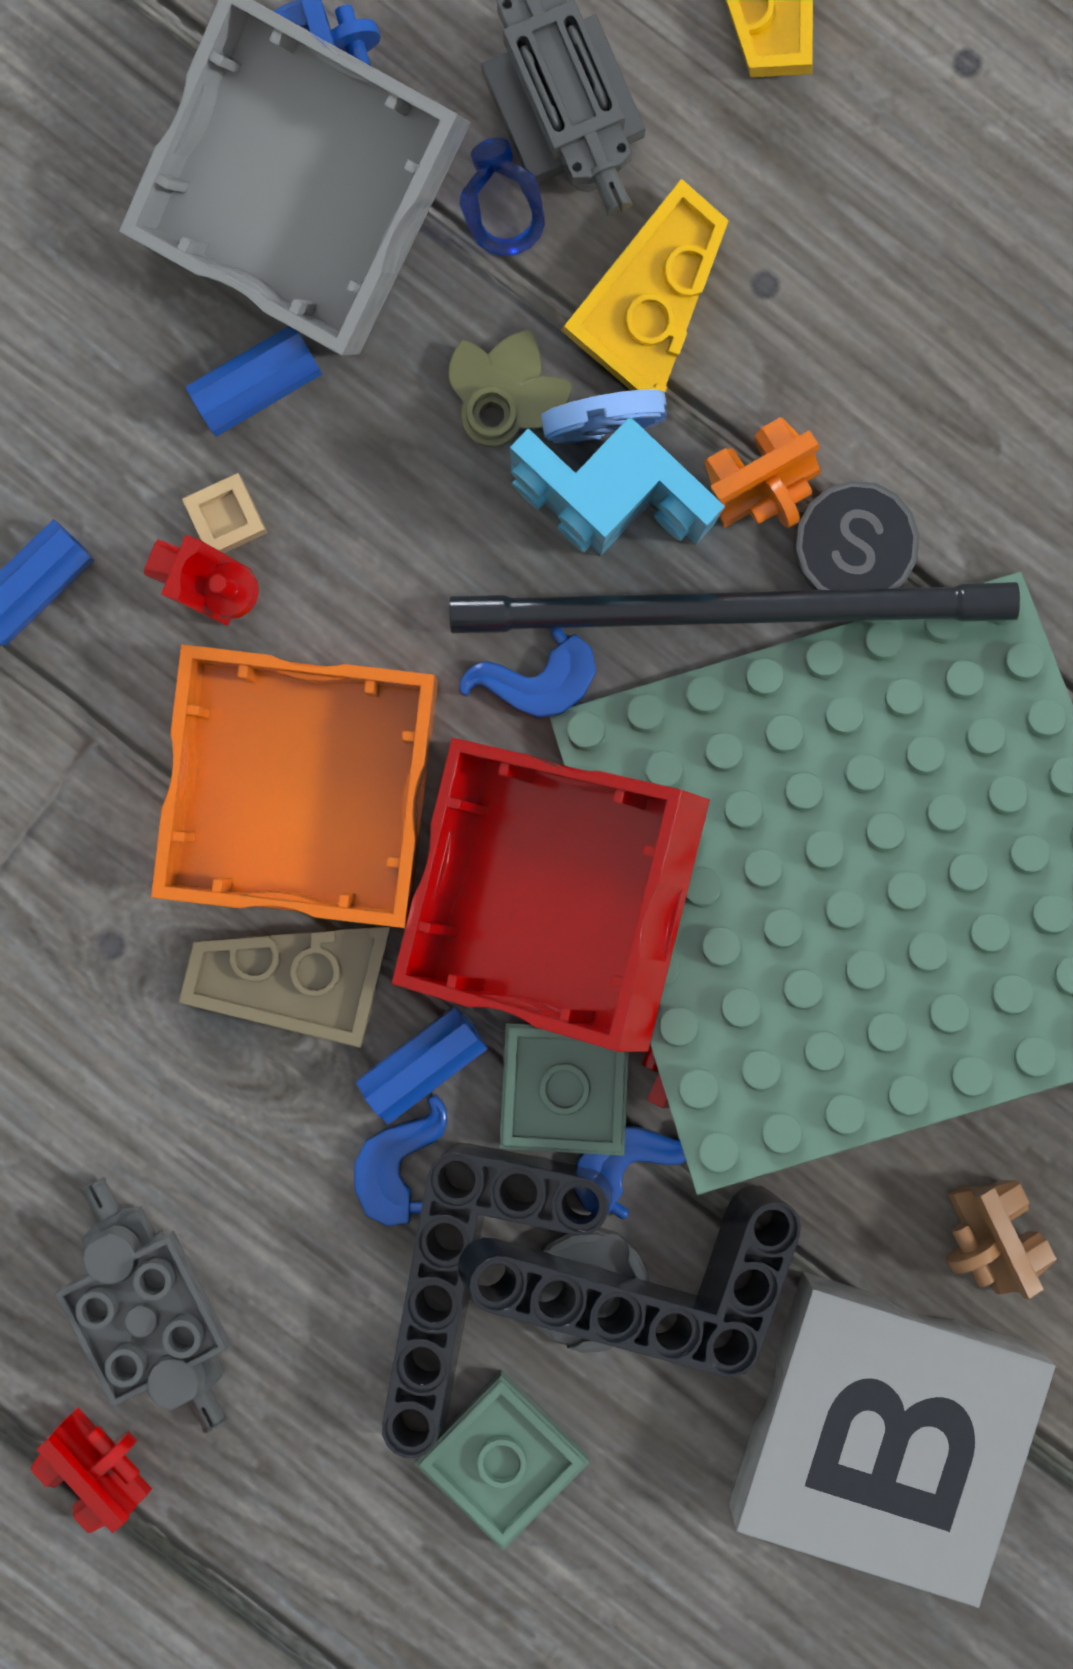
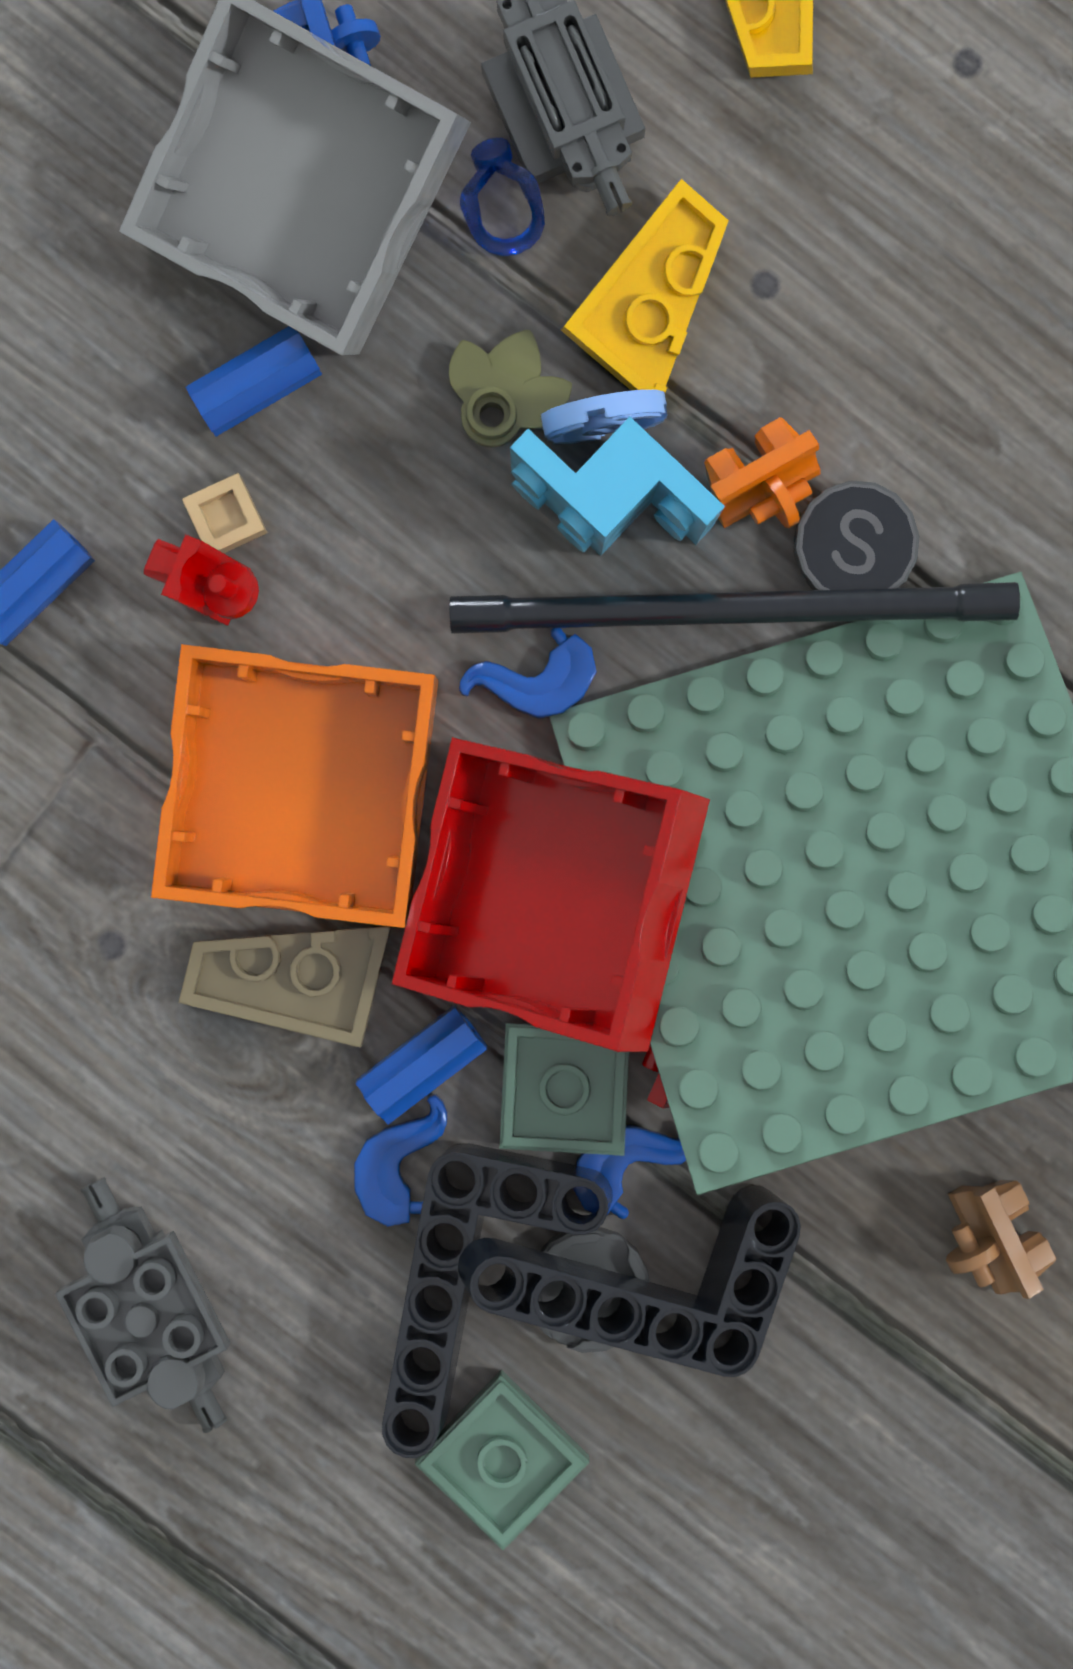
red hips [31,1407,152,1533] -> none
light grey tile [729,1271,1056,1608] -> none

